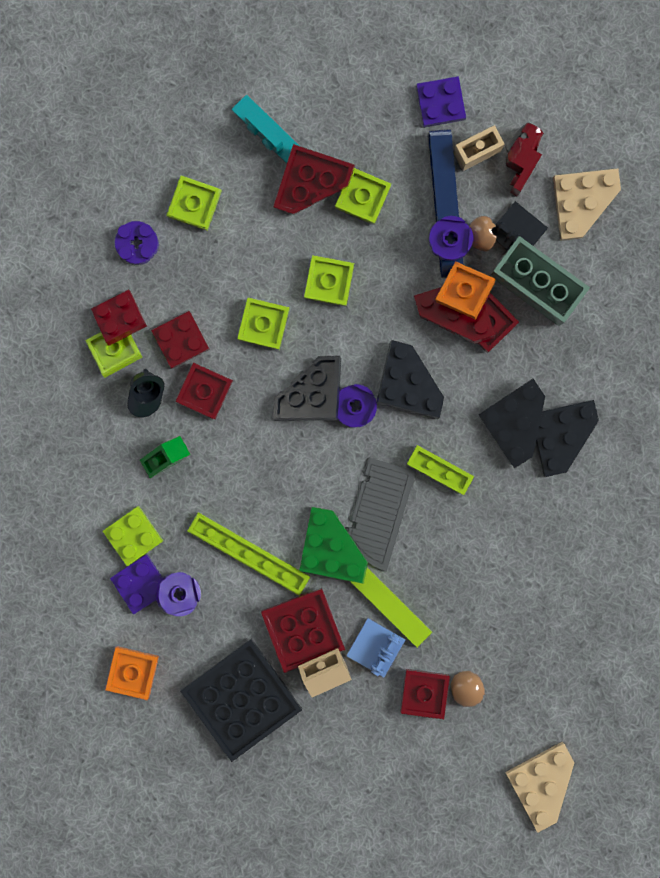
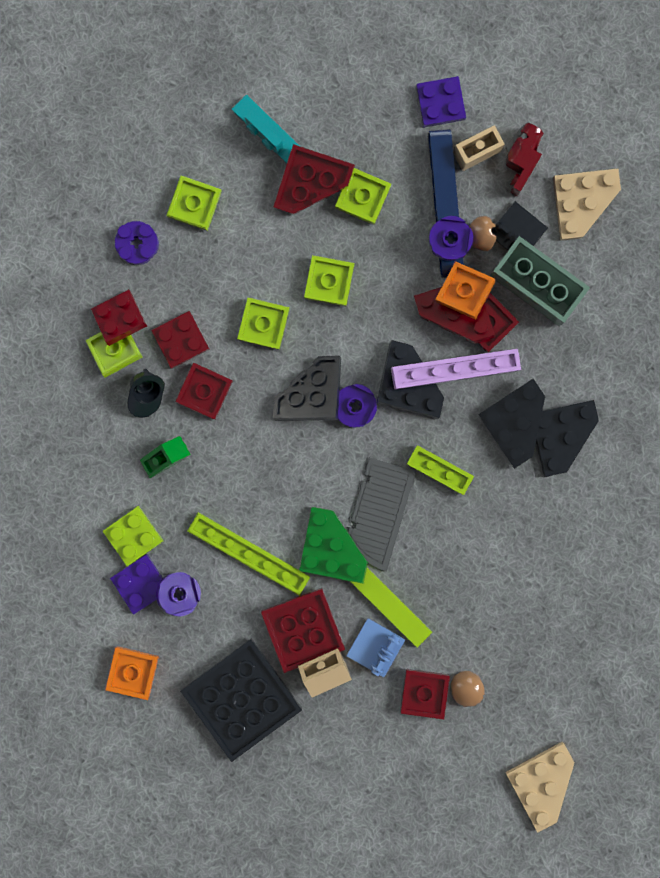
none -> lavender plate [391,349,521,390]

